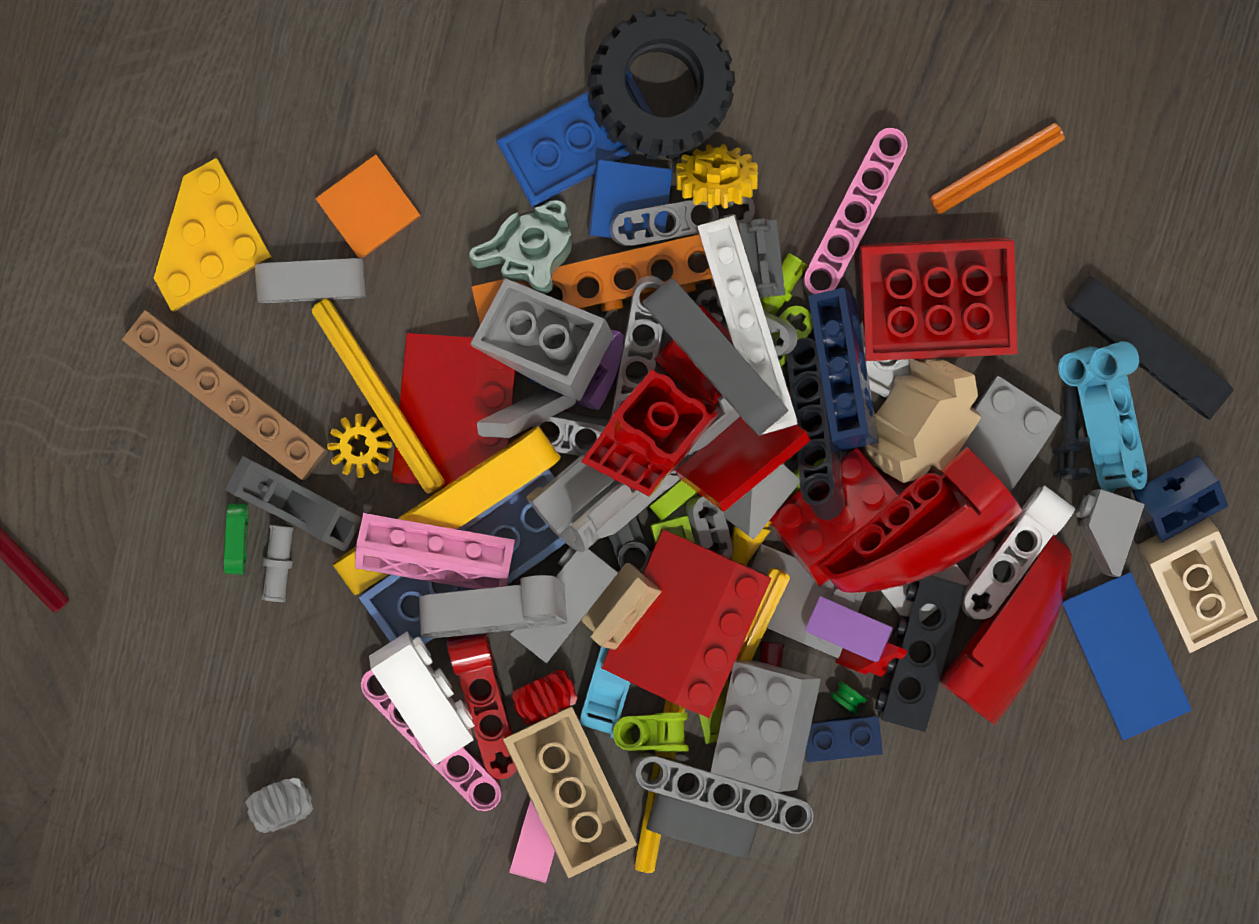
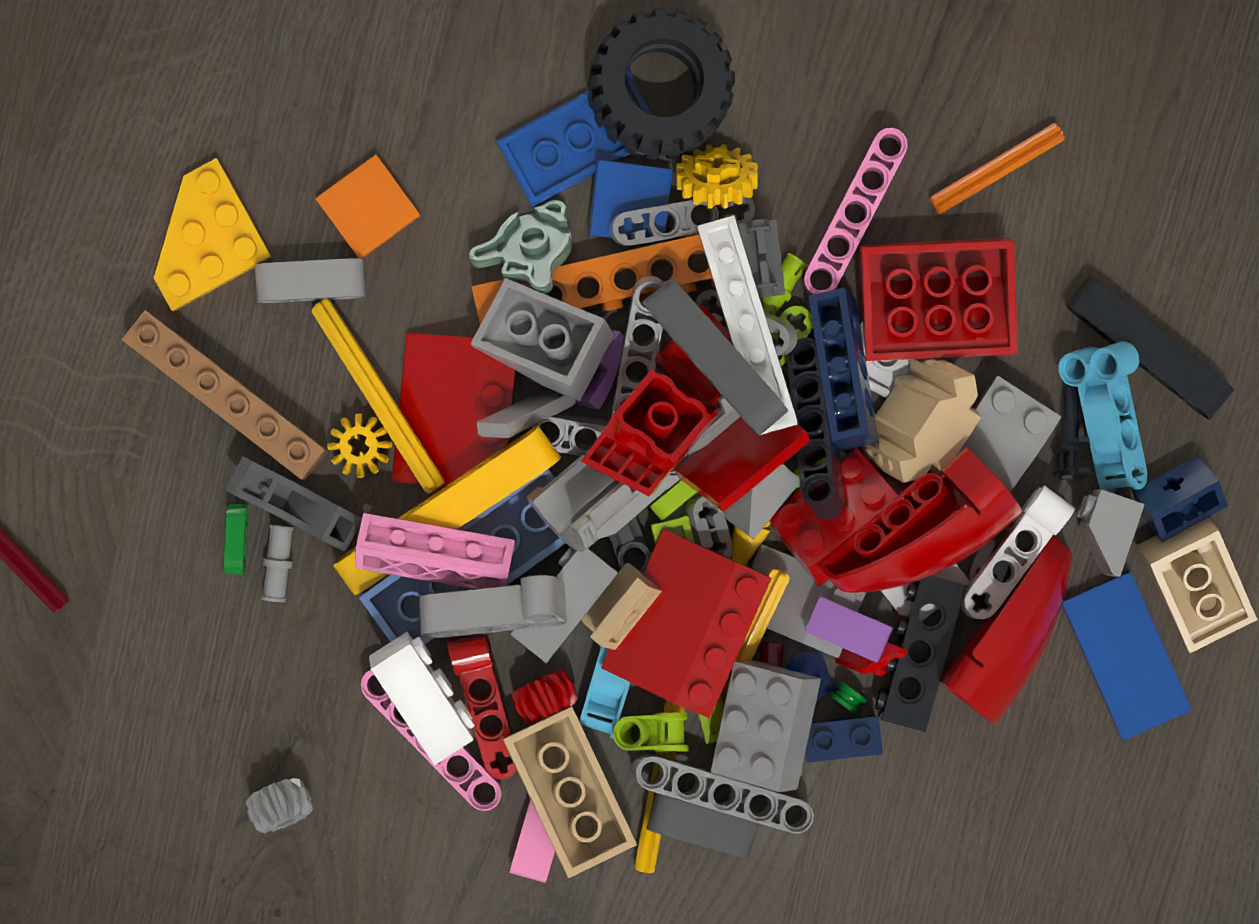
none -> clear blue animal [786,651,837,701]

